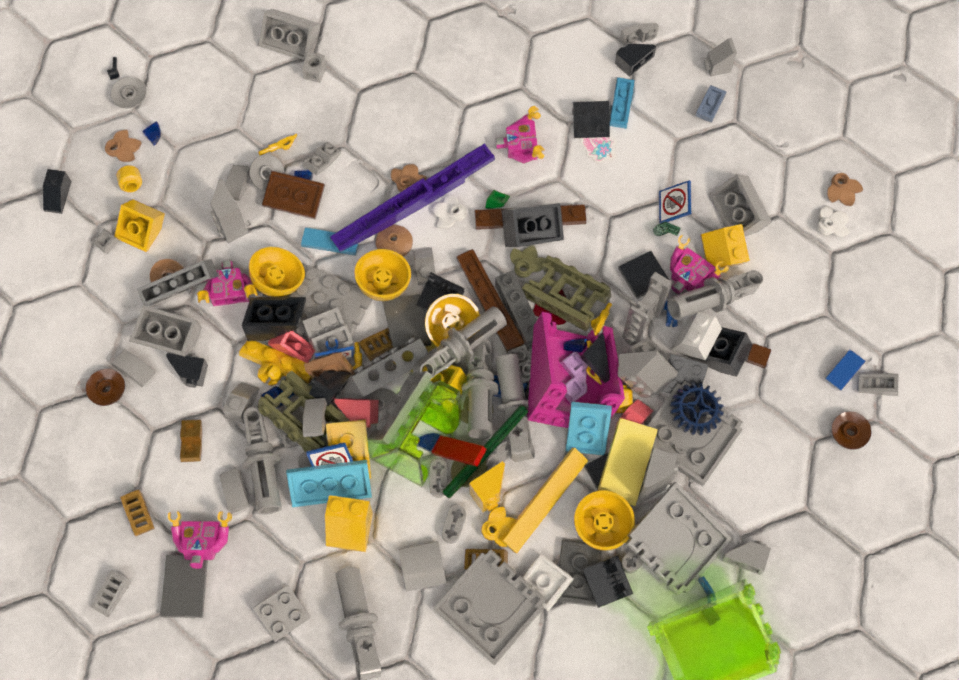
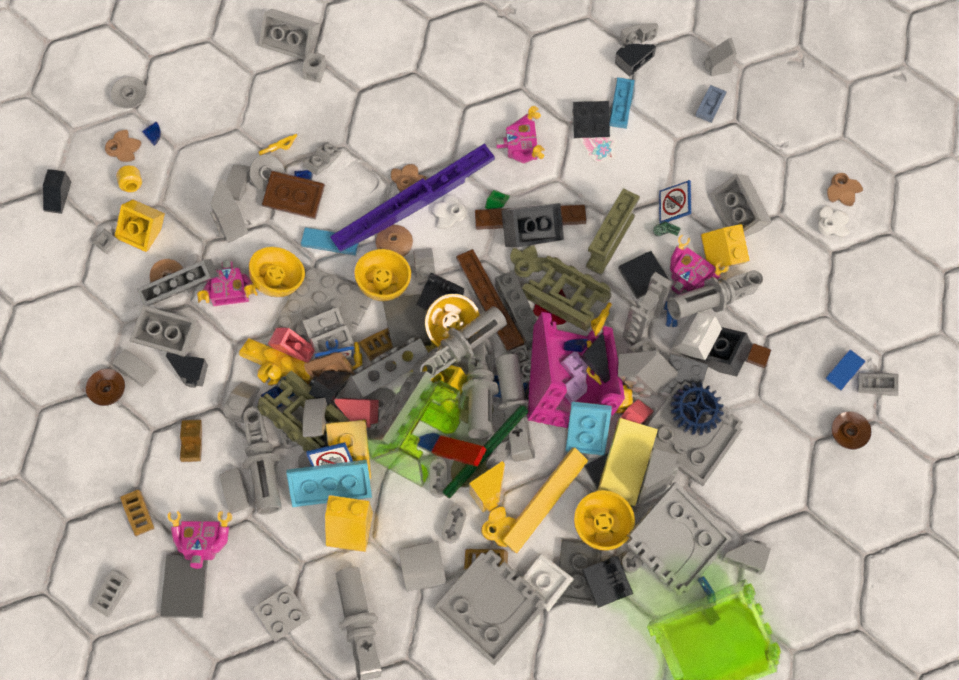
black hand [107,57,120,80] -> none
black slope [241,297,306,341] -> none
none -> olive fence [586,188,640,275]

